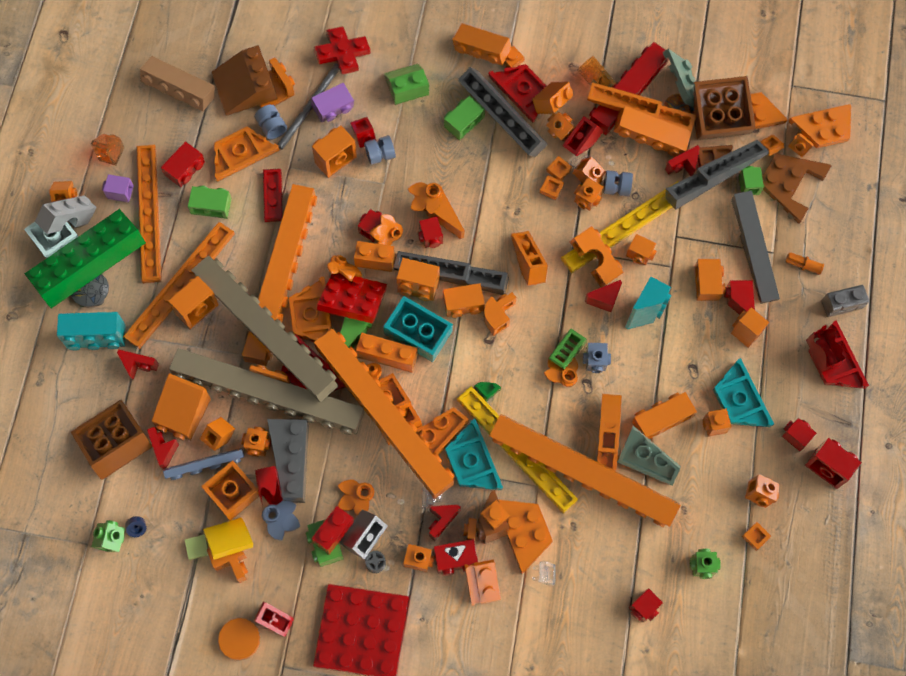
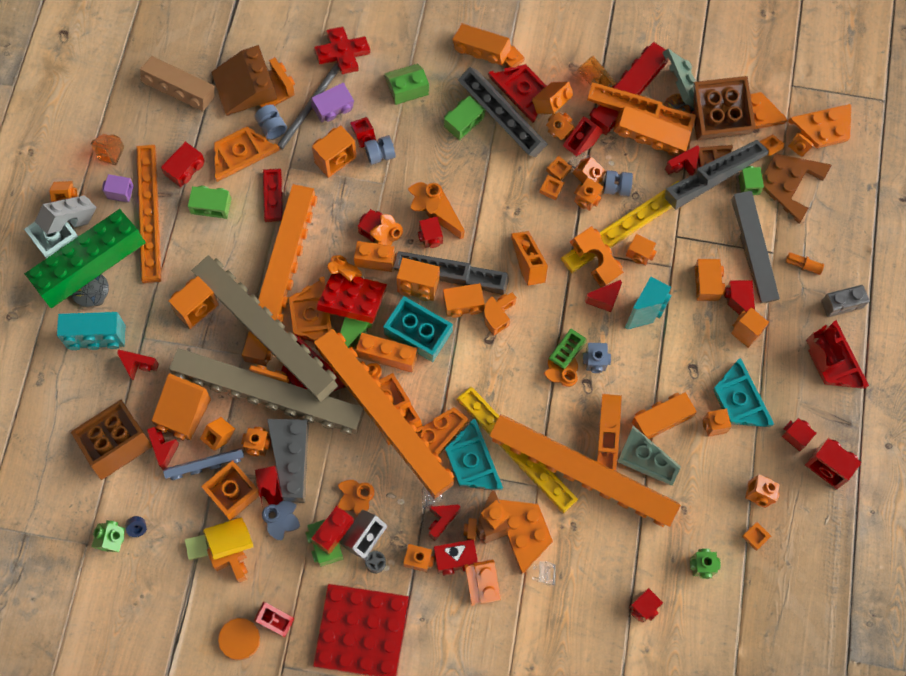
orange plate [123,222,235,349] -> none
green tile [474,382,501,402] -> none

